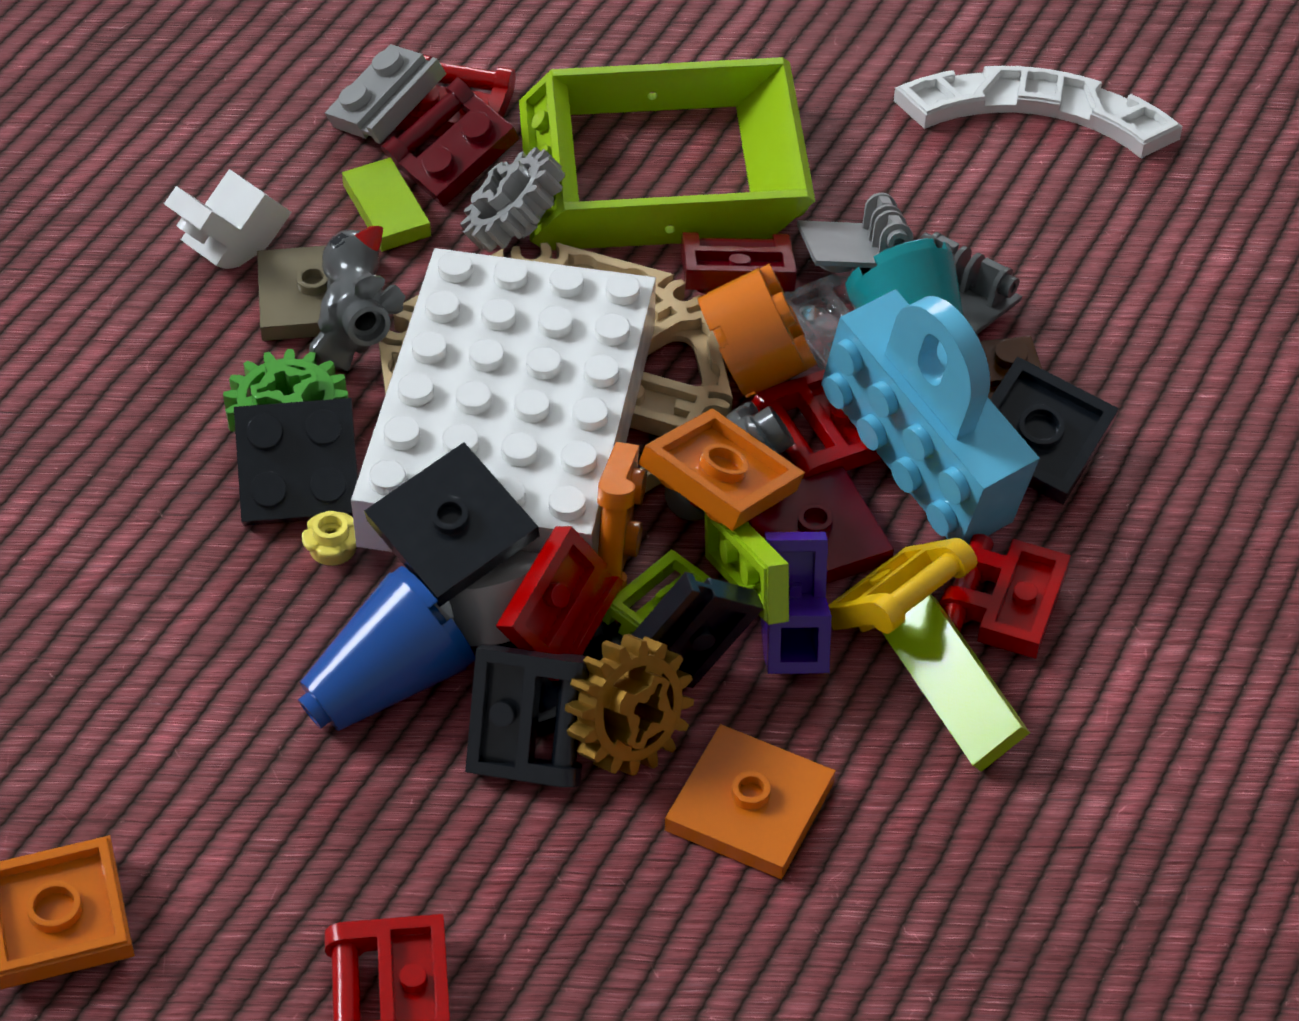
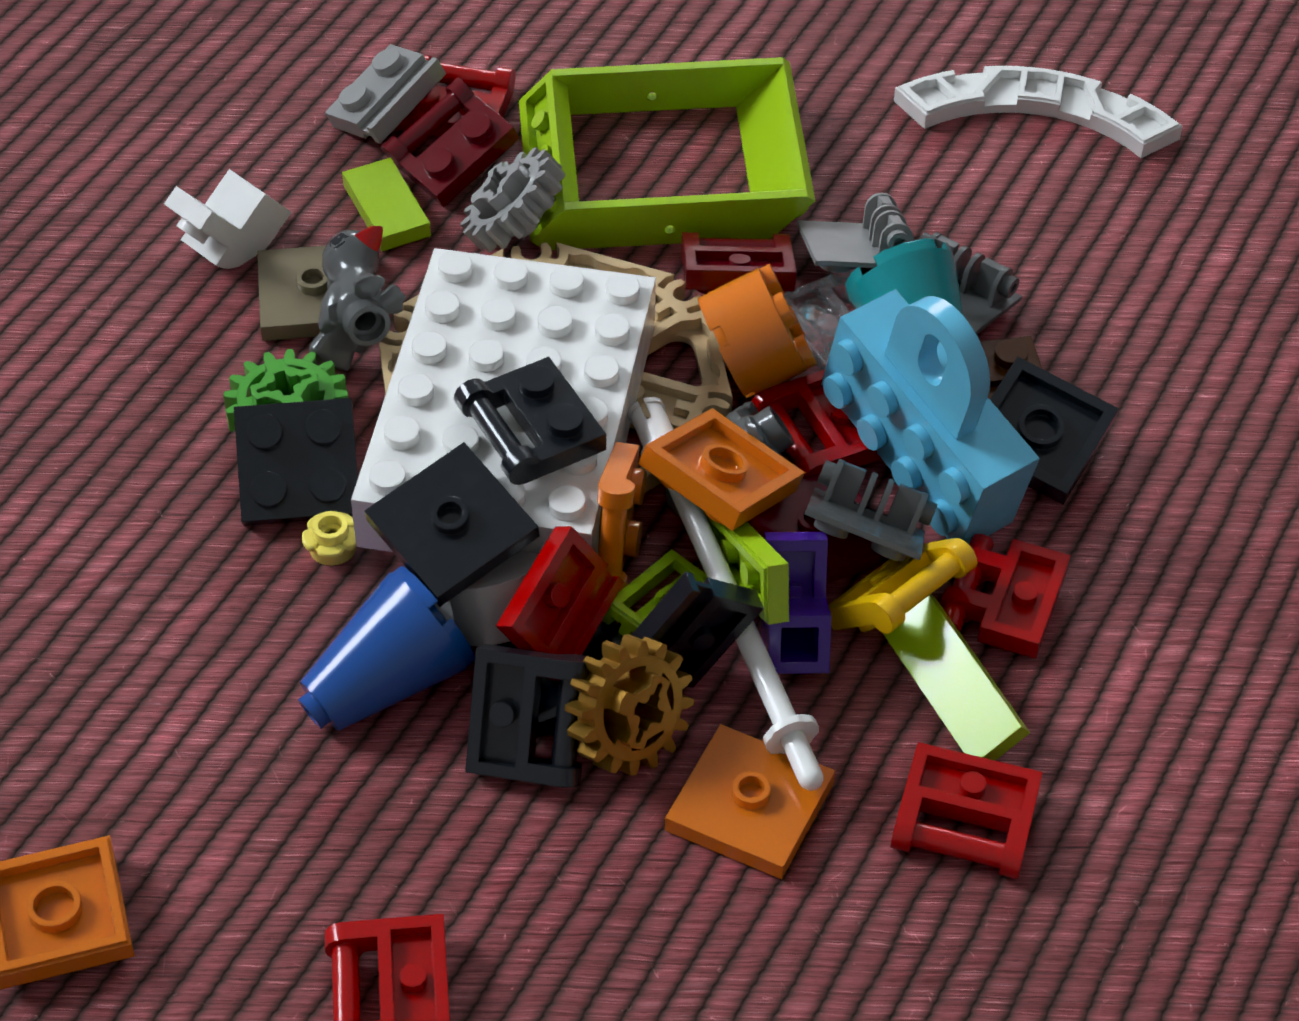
none -> black plate [454,356,606,485]
none -> white bar [628,397,823,791]
none -> dark grey hinge [804,458,938,562]
none -> red plate [890,742,1043,879]

